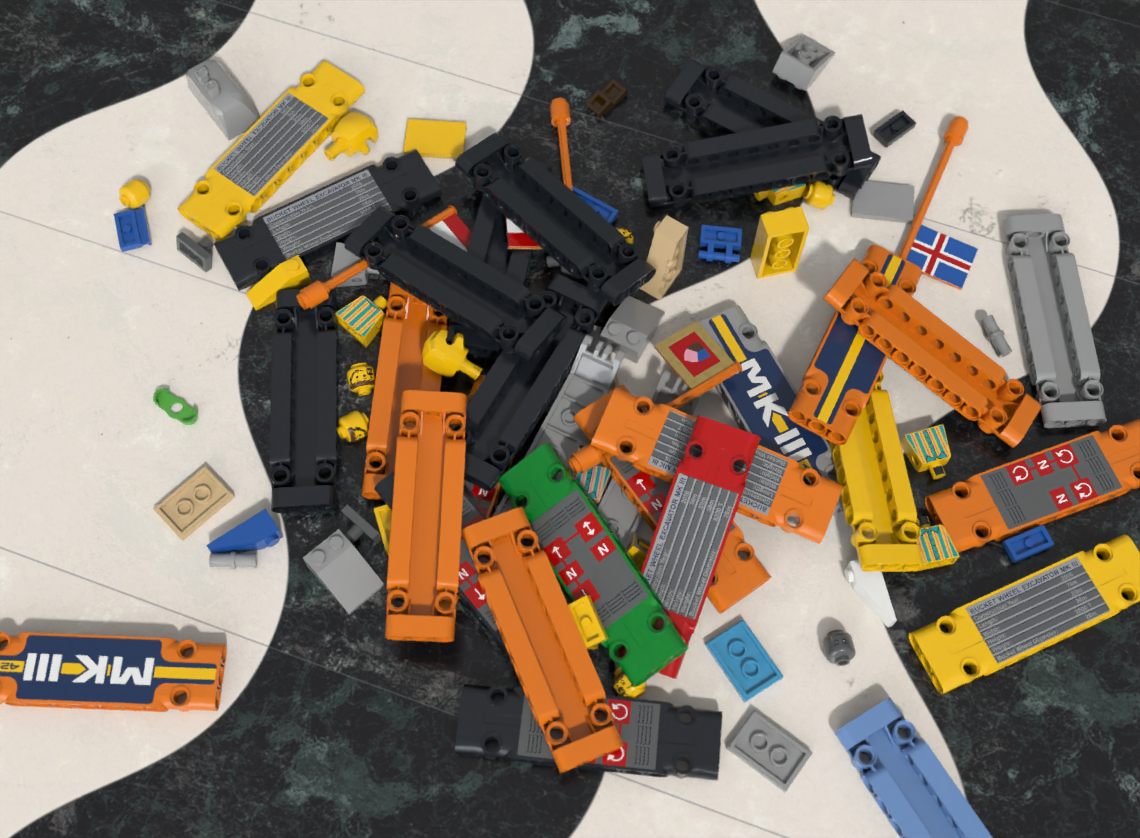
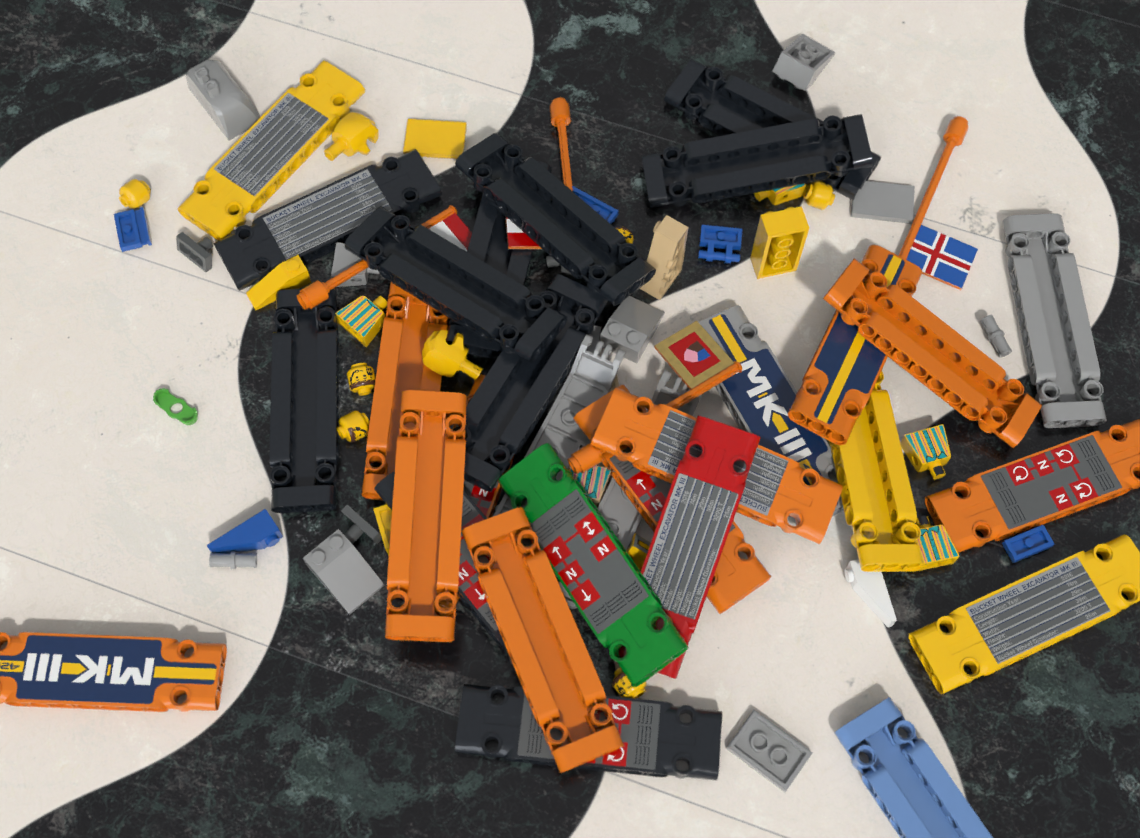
tan tile [153,465,235,541] -> none
yellow panel [568,595,608,649] -> none
dark brown slope [585,79,628,117] -> none
dark azure tile [705,620,784,703] -> none
dark grey head [823,630,856,666] -> none
black plate [873,110,916,148] -> none

